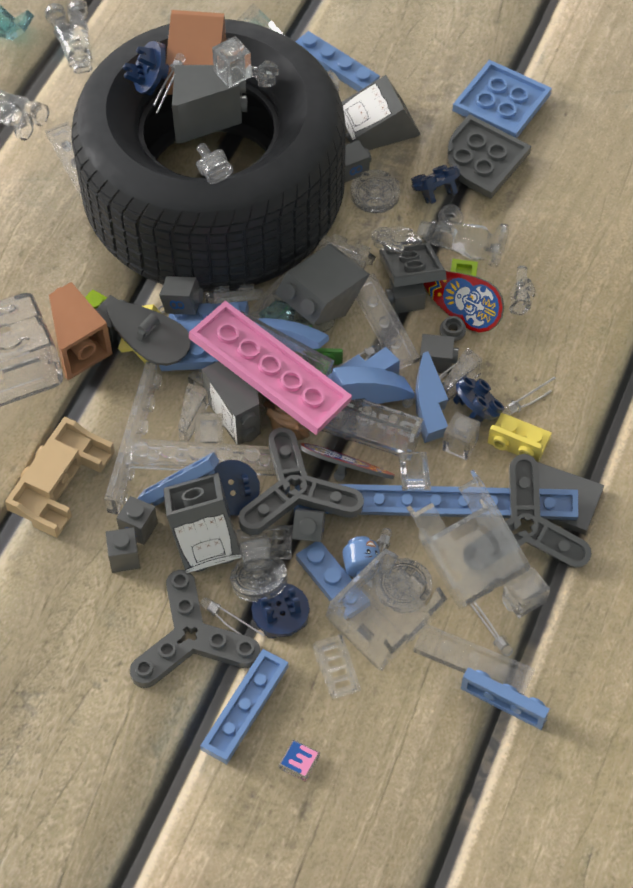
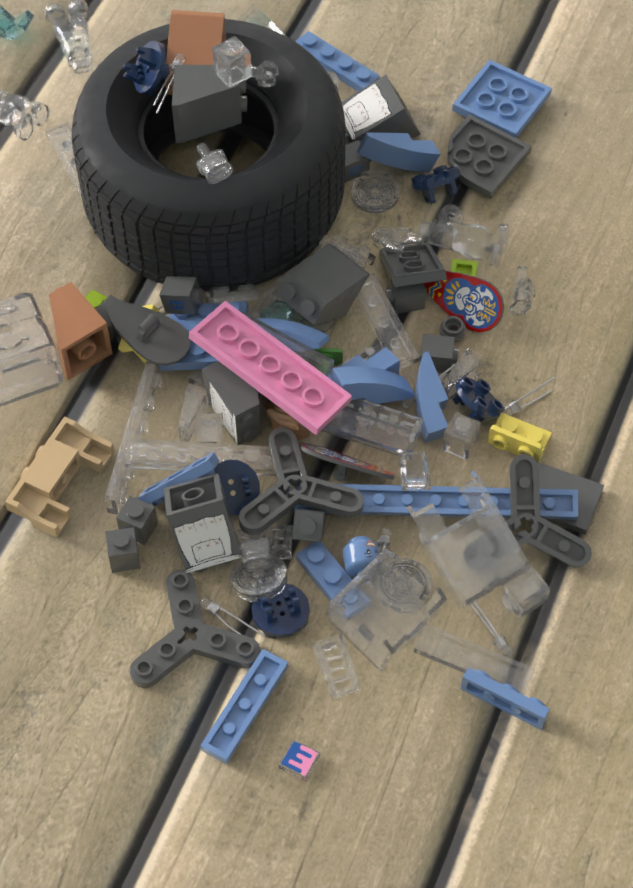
none -> medium blue slope [357,133,440,172]

